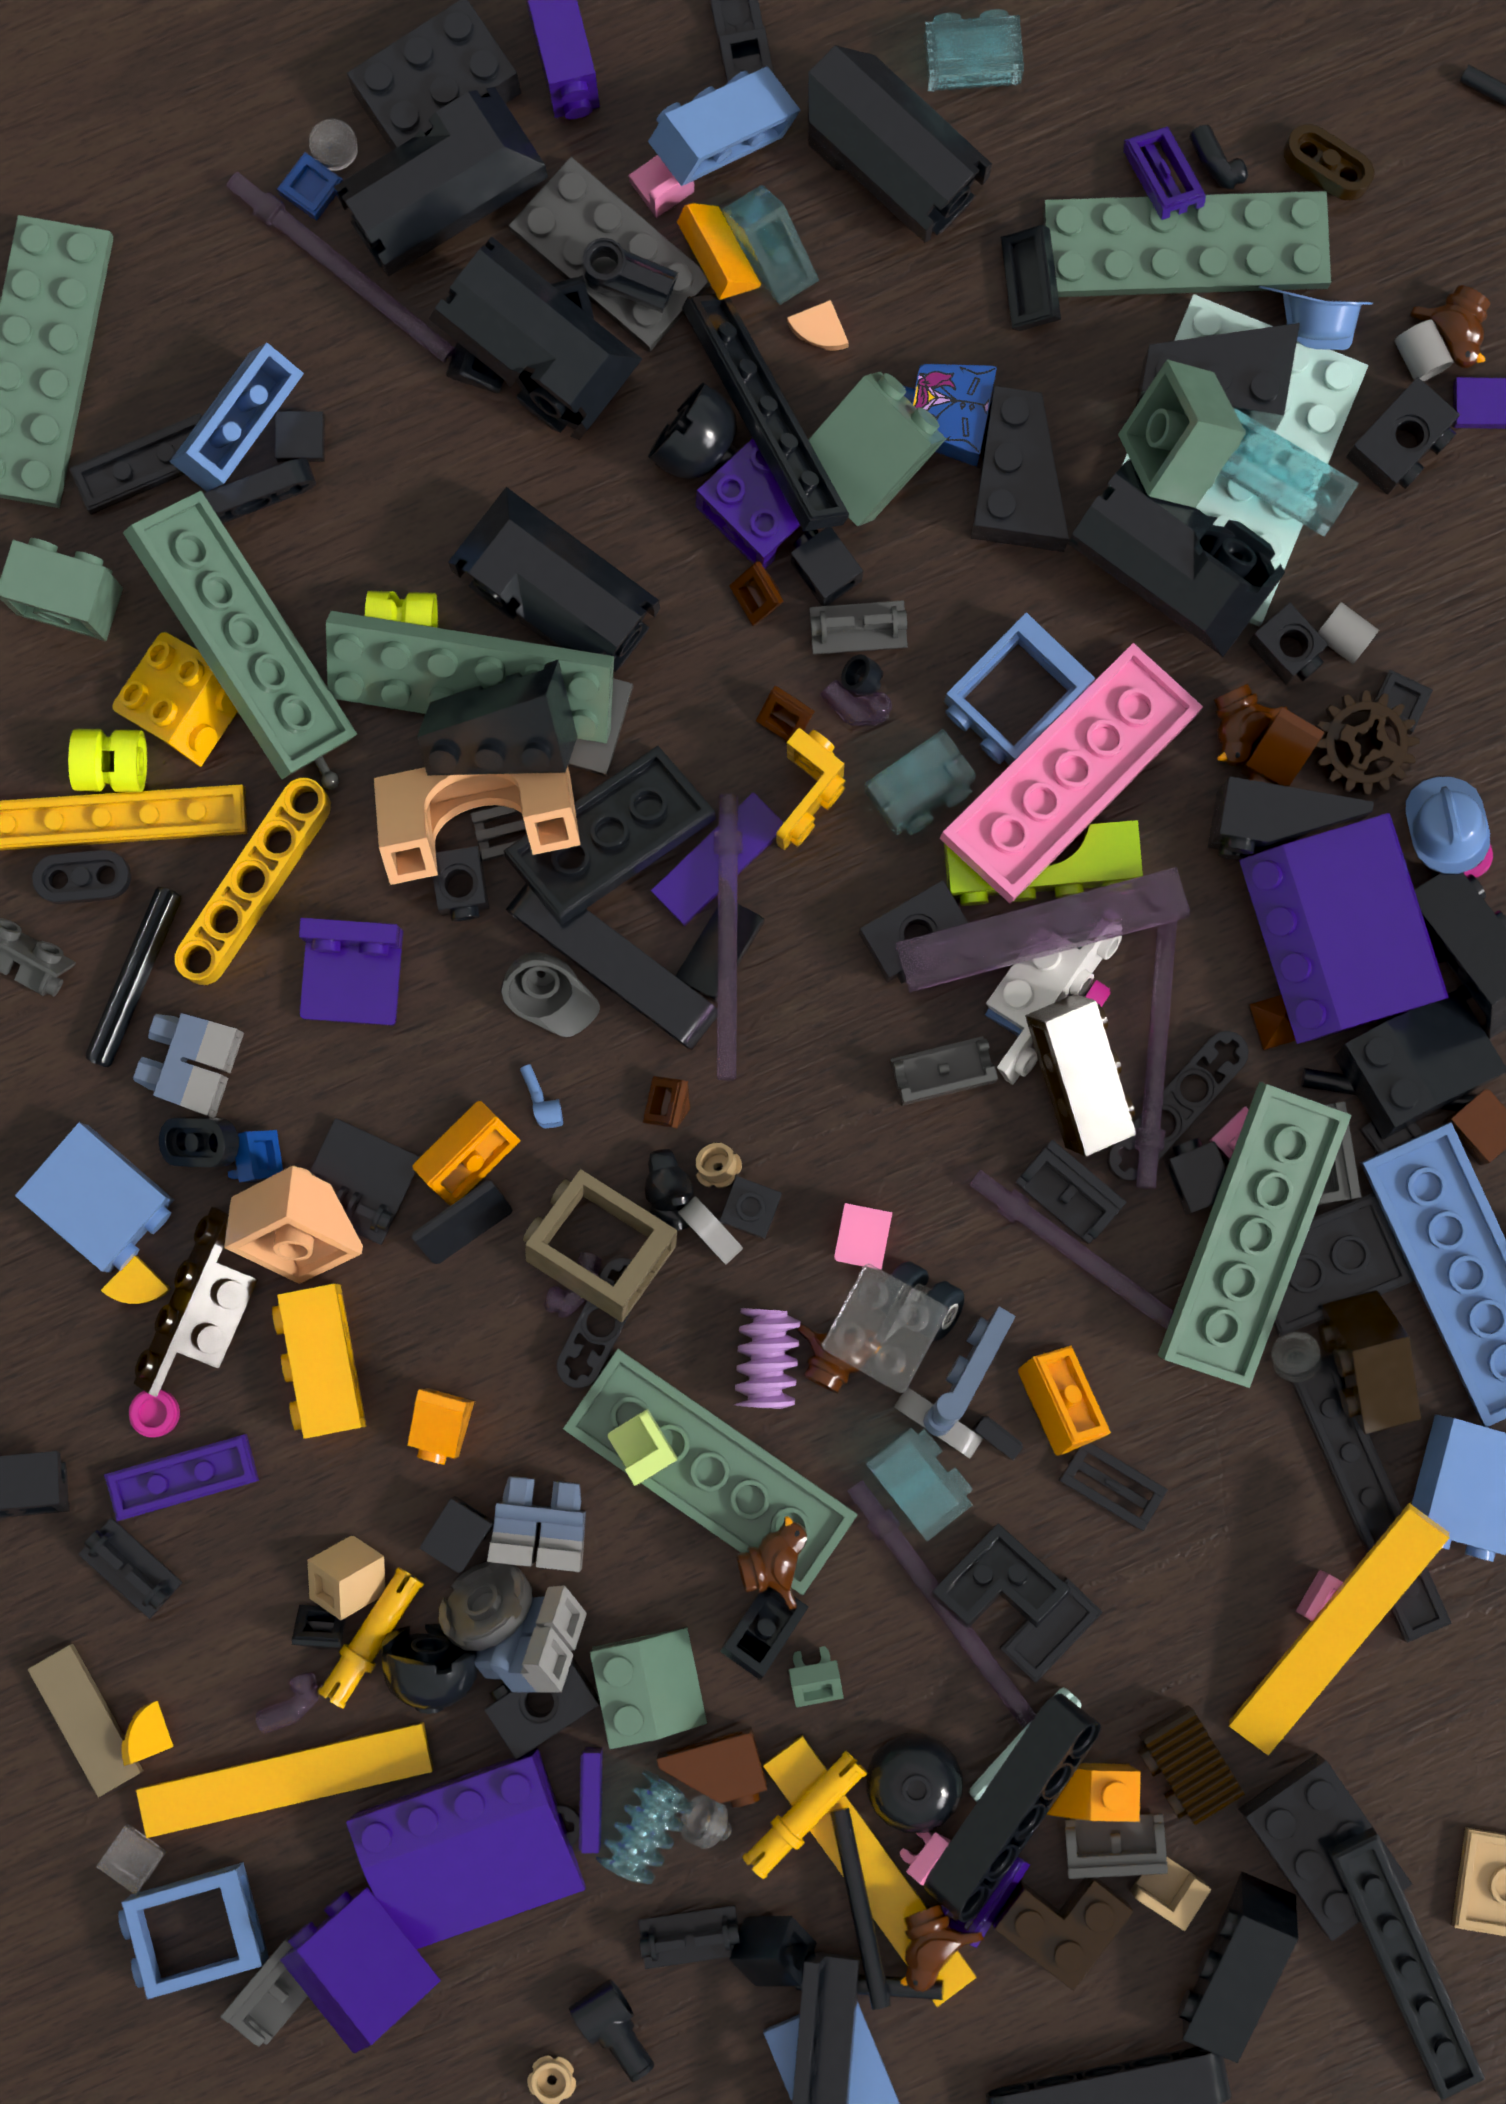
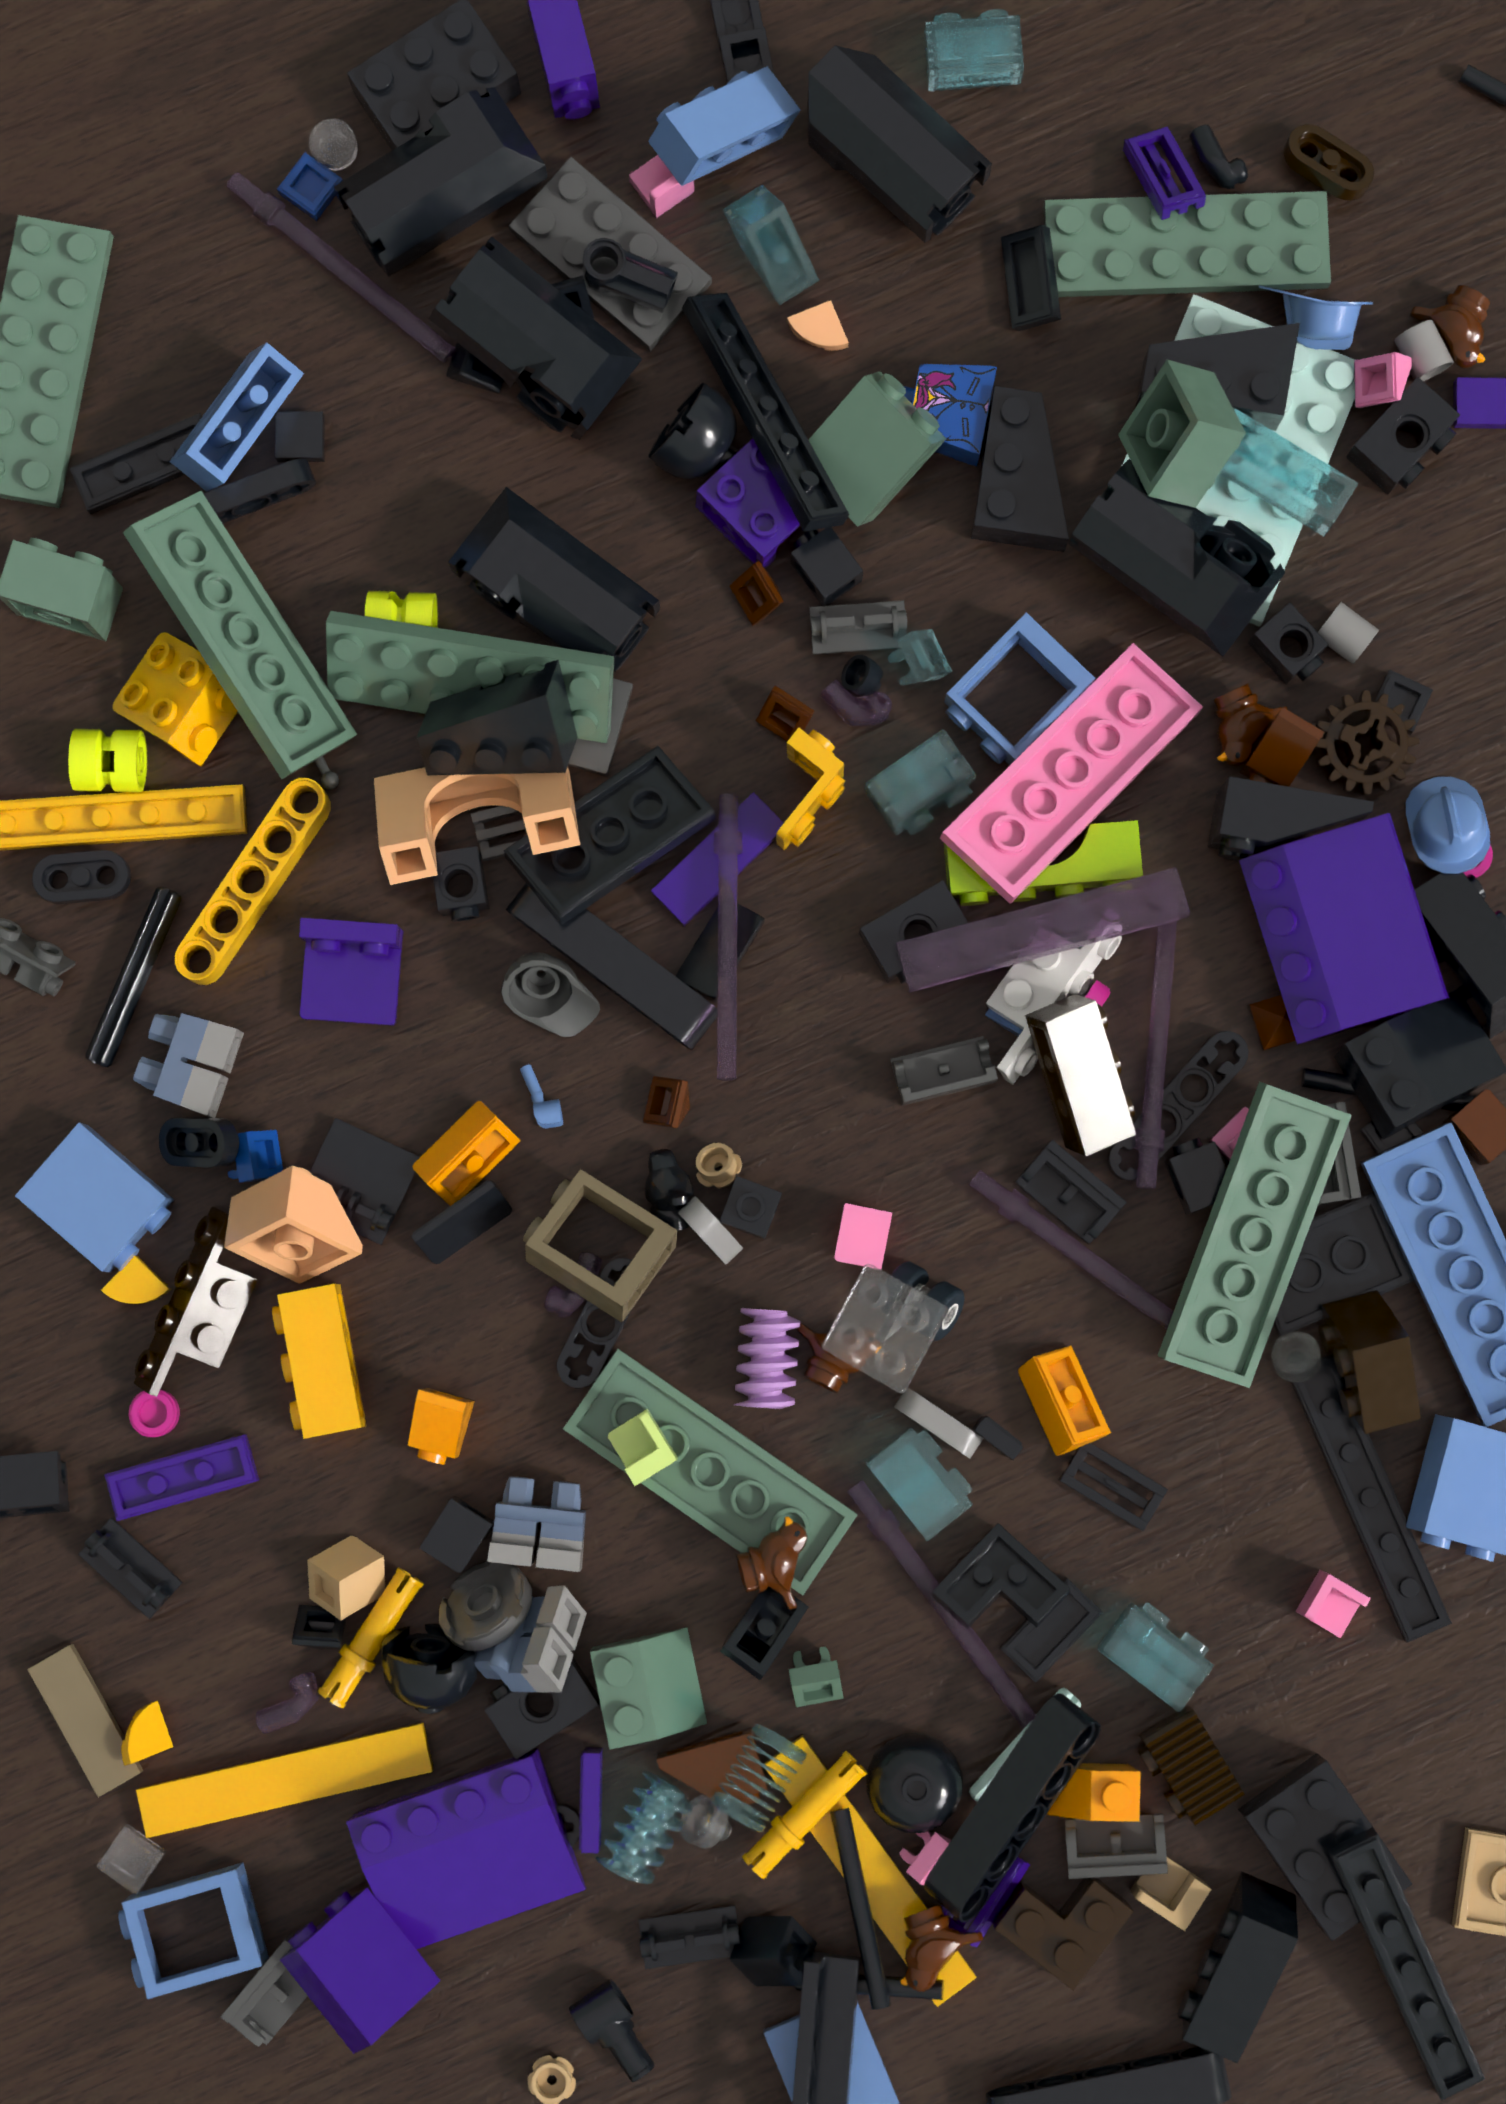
light orange slope [677,203,761,300] -> none
sand blue plate [924,1306,1016,1436] -> none
yellow tile [1229,1503,1450,1756] -> none
none -> clear light blue piece [711,1724,807,1832]
none -> clear light blue tile [888,629,952,685]
none -> clear light blue brick [1097,1602,1214,1712]
none -> bright pink slope [1354,352,1412,408]

